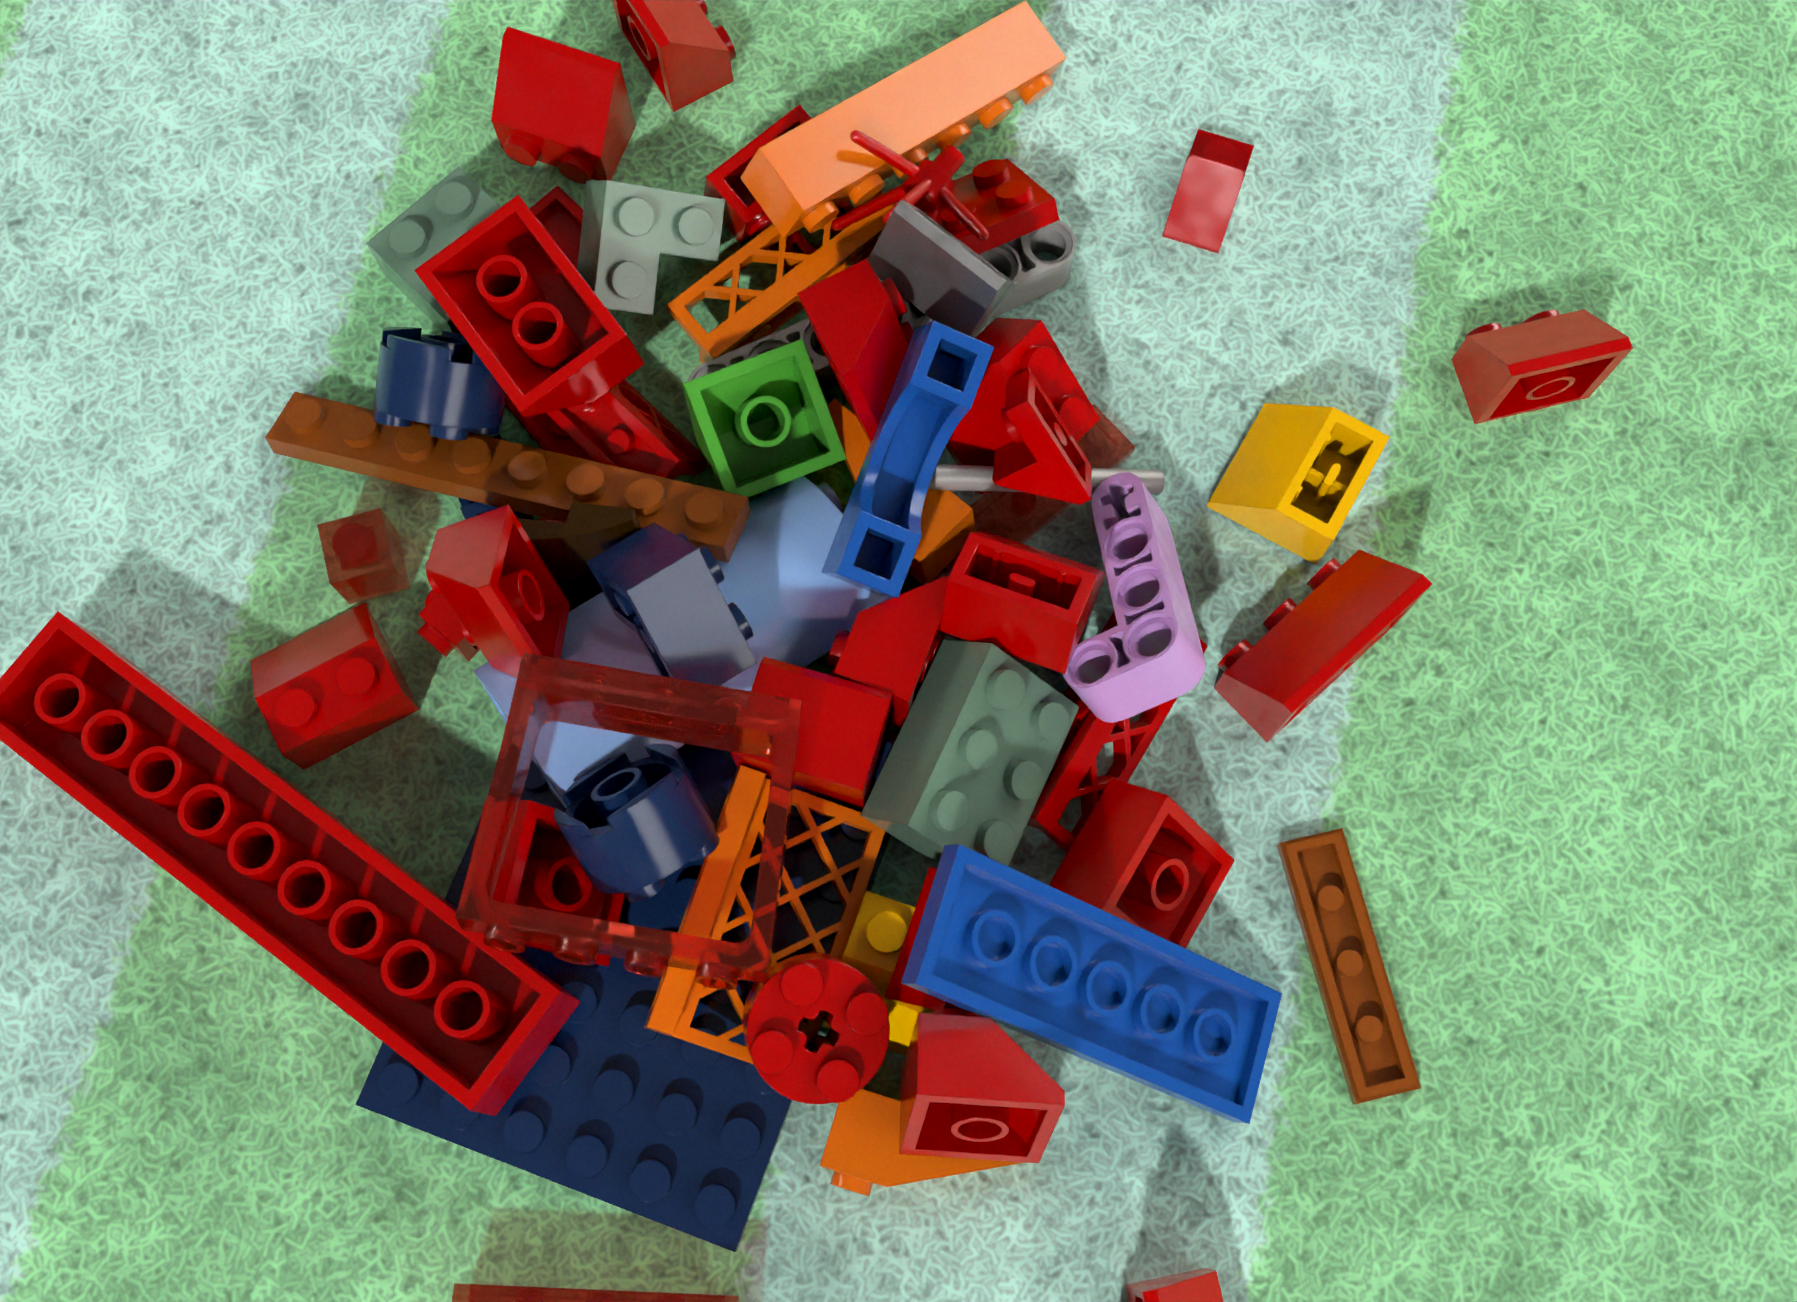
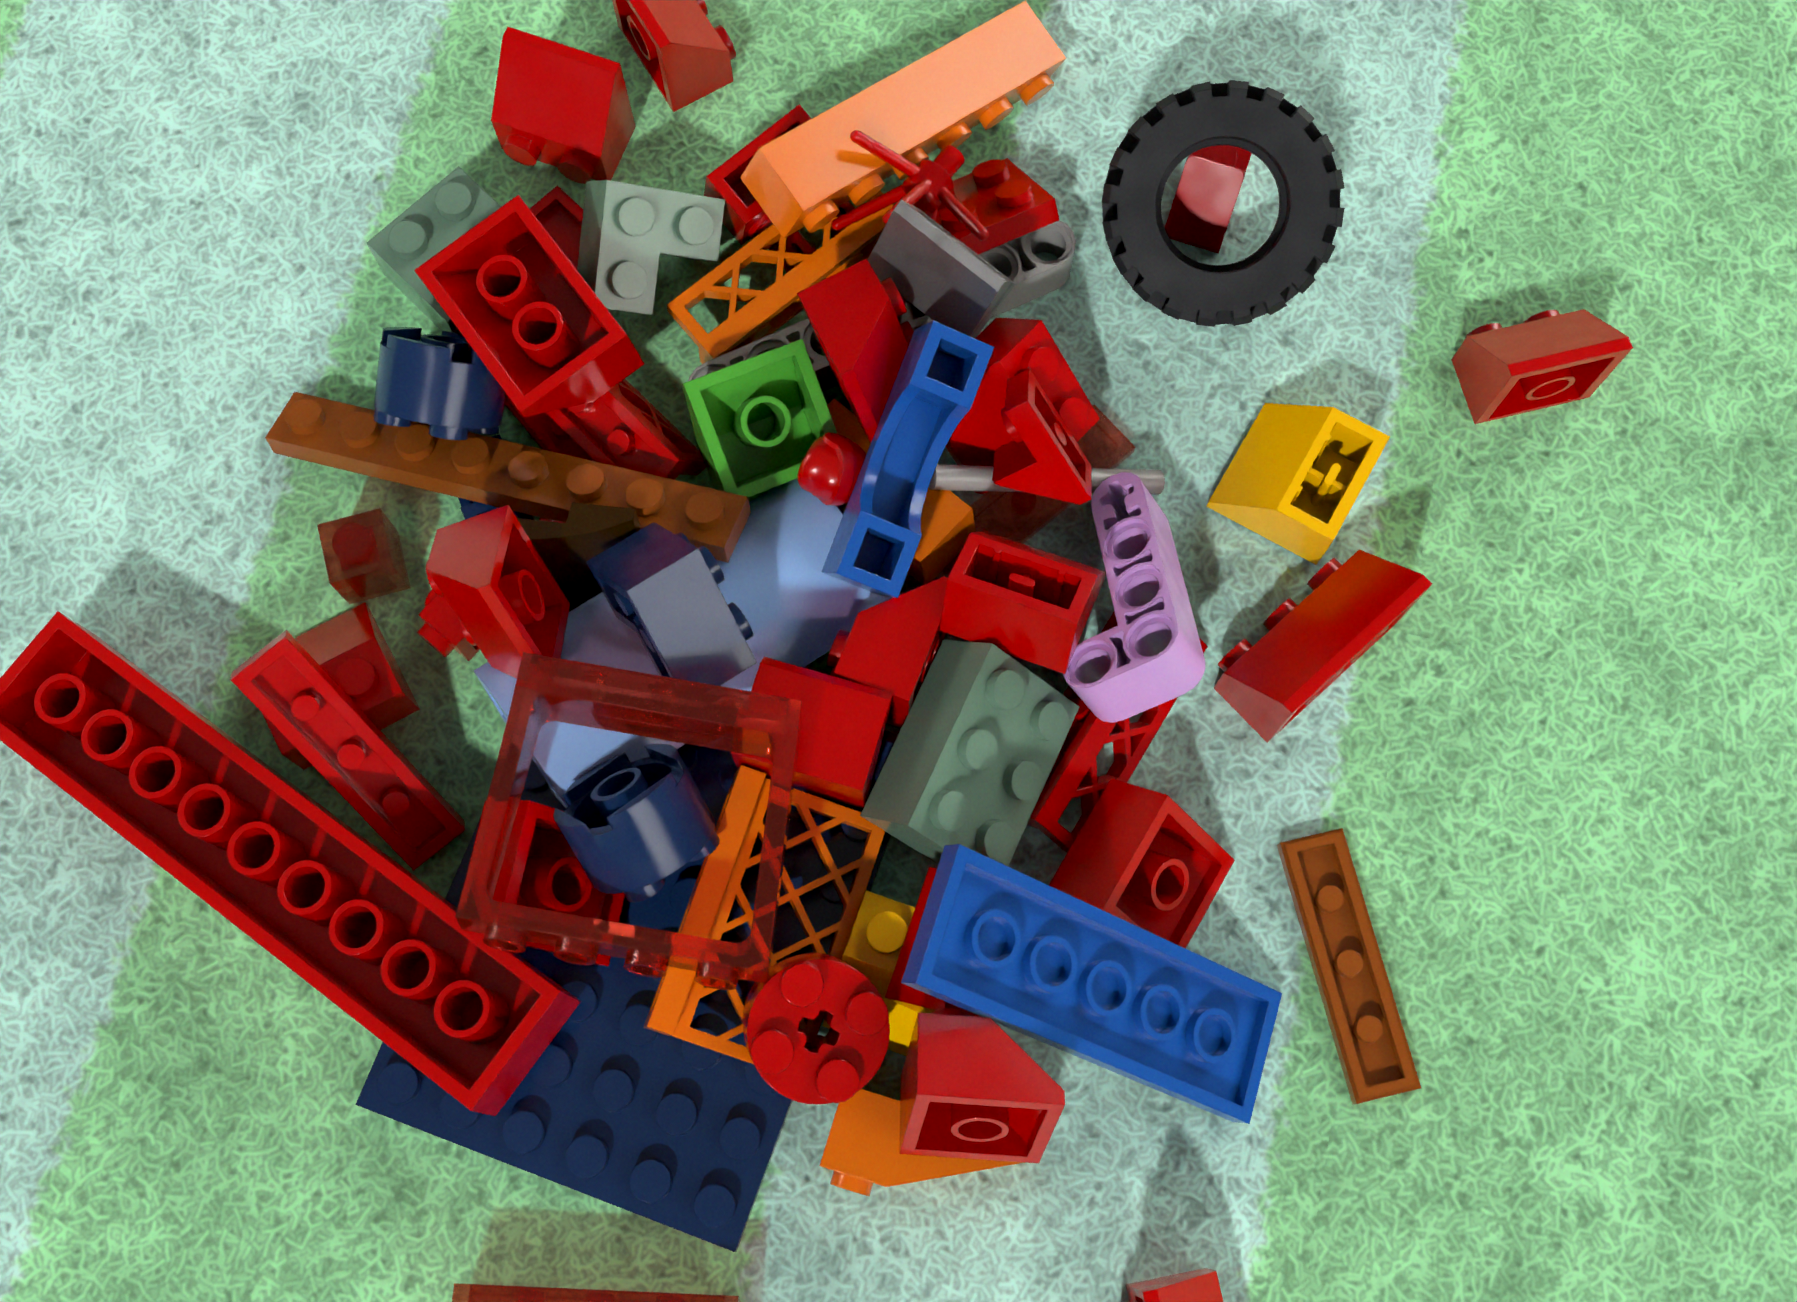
none -> red plate [230,630,465,871]
none -> red piece [797,432,866,506]
none -> black tyre [1102,80,1345,327]

